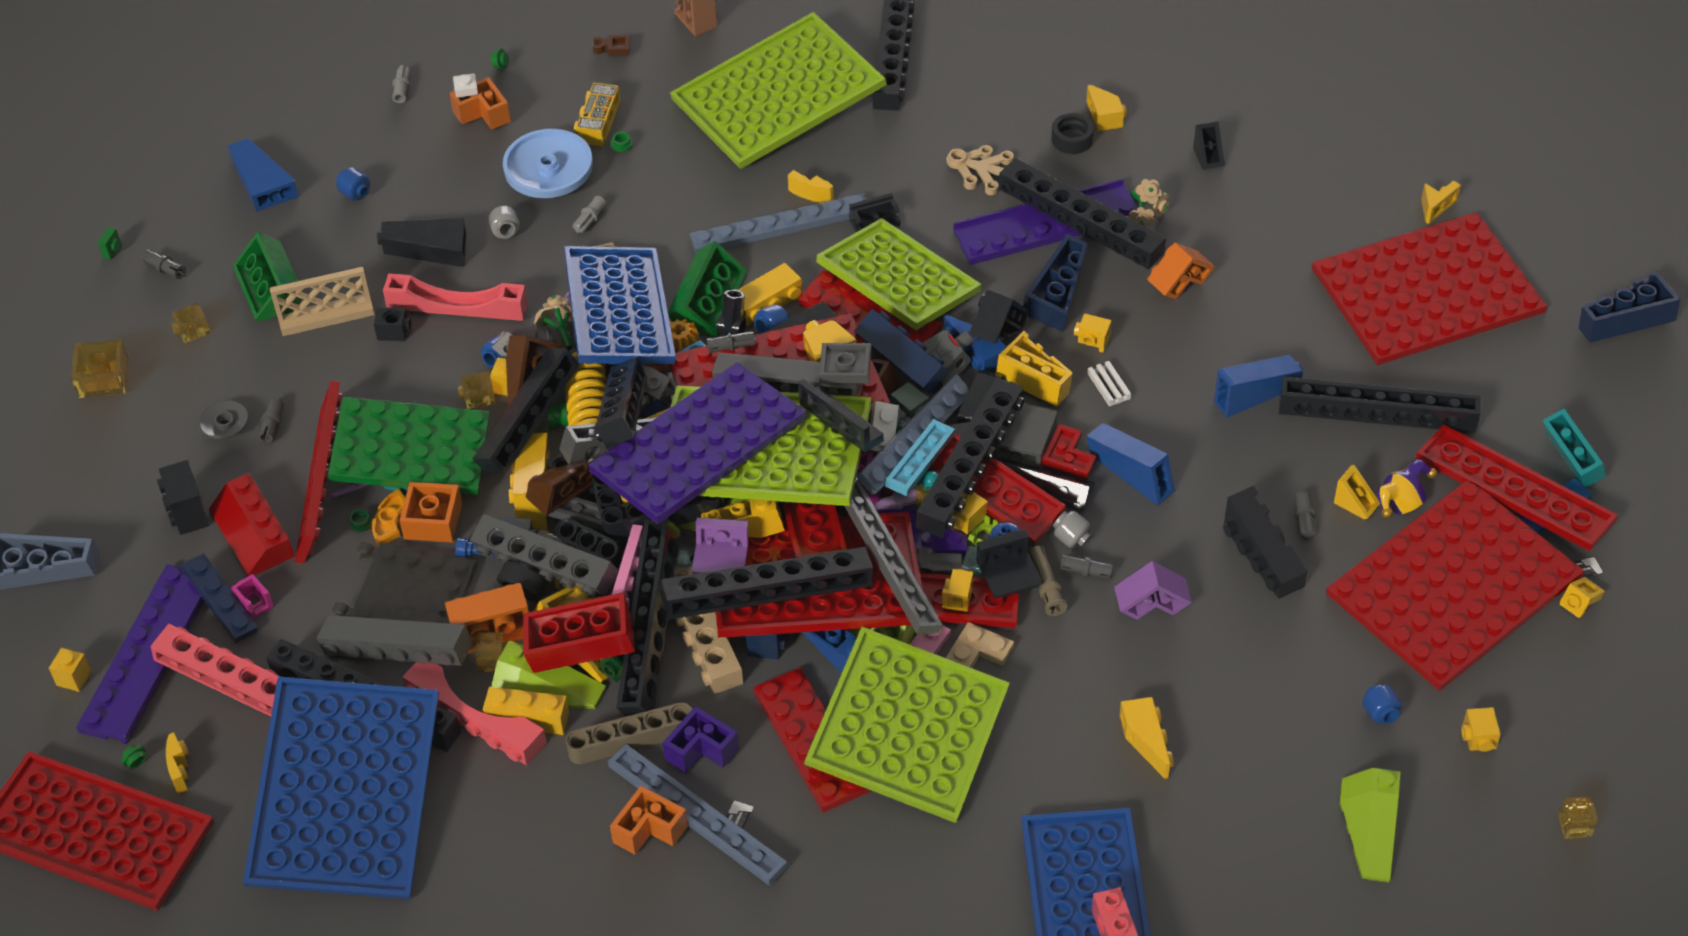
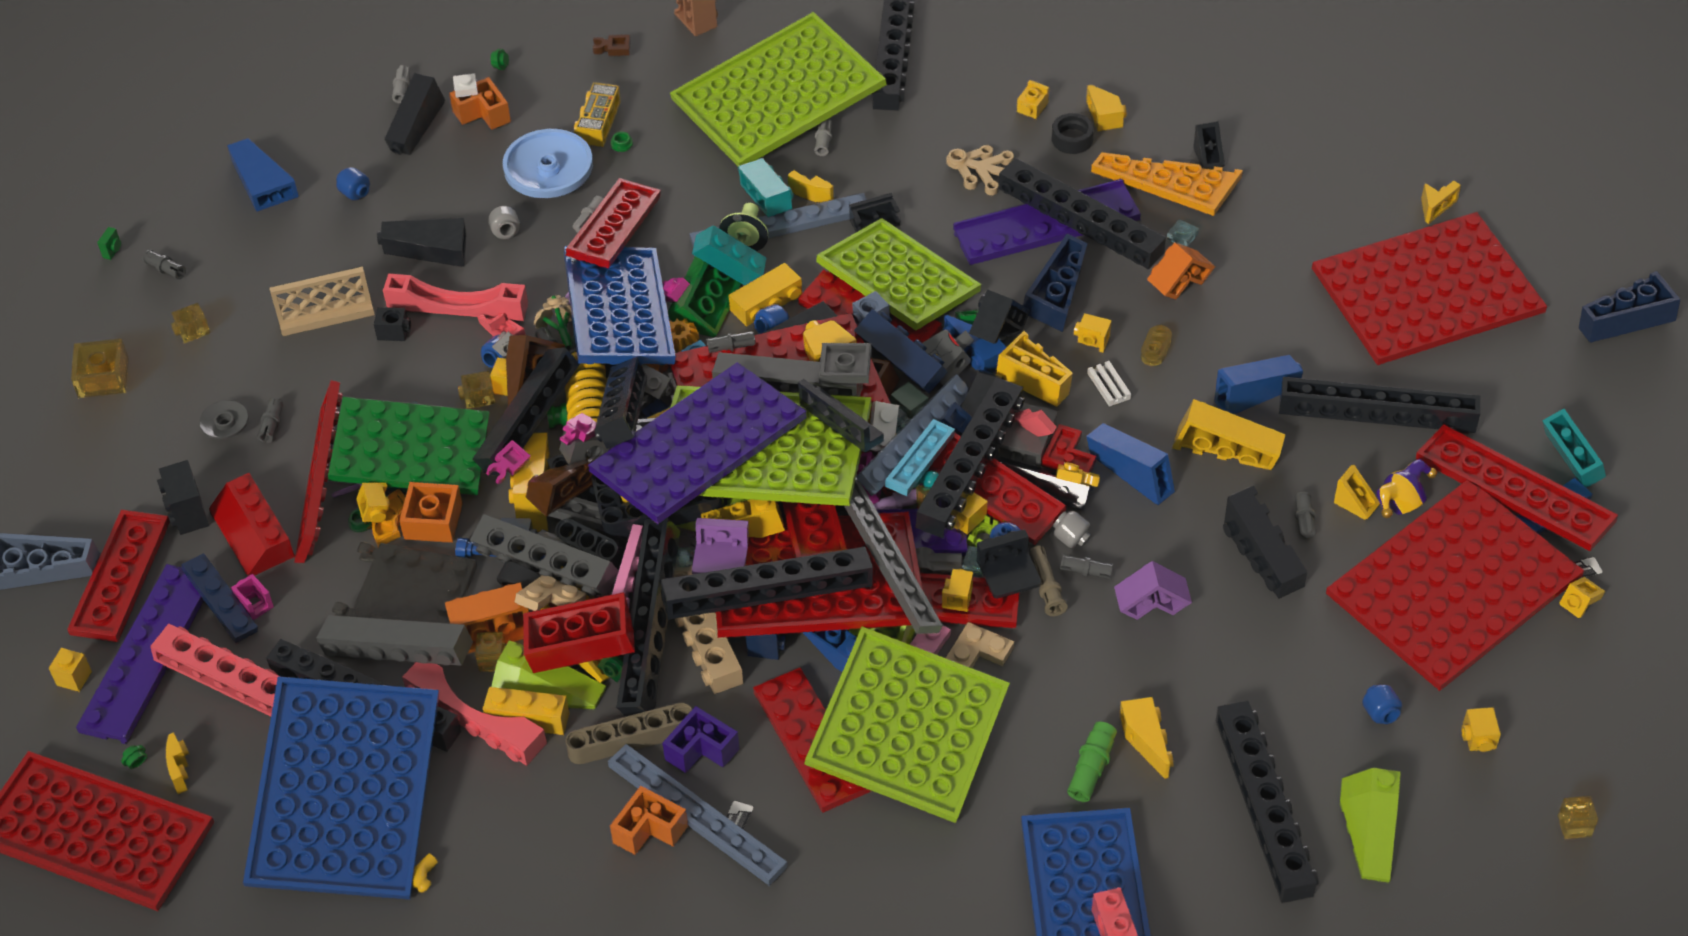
green slope [232,232,303,322] -> none
black piece [717,289,746,335] -> none
tan plant [1129,179,1169,227] -> none
none -> red plate [67,510,170,642]
none -> yellow brick [356,483,389,522]
none -> black slope [384,73,445,155]
none -> yellow arm [412,853,438,893]
none -> coral slope [477,313,526,336]
none -> dark pink plate [486,440,531,484]
none -> tan plate [515,575,587,611]
none -> dark pink plate [560,413,597,445]
none -> red plate [566,178,661,268]
none -> dark pink plate [662,278,690,302]
none -> teal brick [692,225,767,286]
none -> piece [719,203,769,251]
none -> teal brick [738,158,794,217]
none -> light grey axle [814,119,832,156]
none -> sand blue brick [852,291,889,326]
none -> dark blue plate [939,402,972,435]
none -> green plate [955,310,978,325]
none -> coral slope [1015,409,1057,437]
none -> yellow brick [1017,80,1049,119]
none -> yellow plate [1056,462,1100,487]
none -> bright green piece [1067,721,1117,802]
none -> light orange wing [1091,152,1243,216]
none -> clear yellow plate [1141,325,1172,366]
none -> clear light blue plate [1167,219,1199,247]
none -> yellow wedge [1172,399,1285,470]
none -> black brick [1215,700,1319,903]

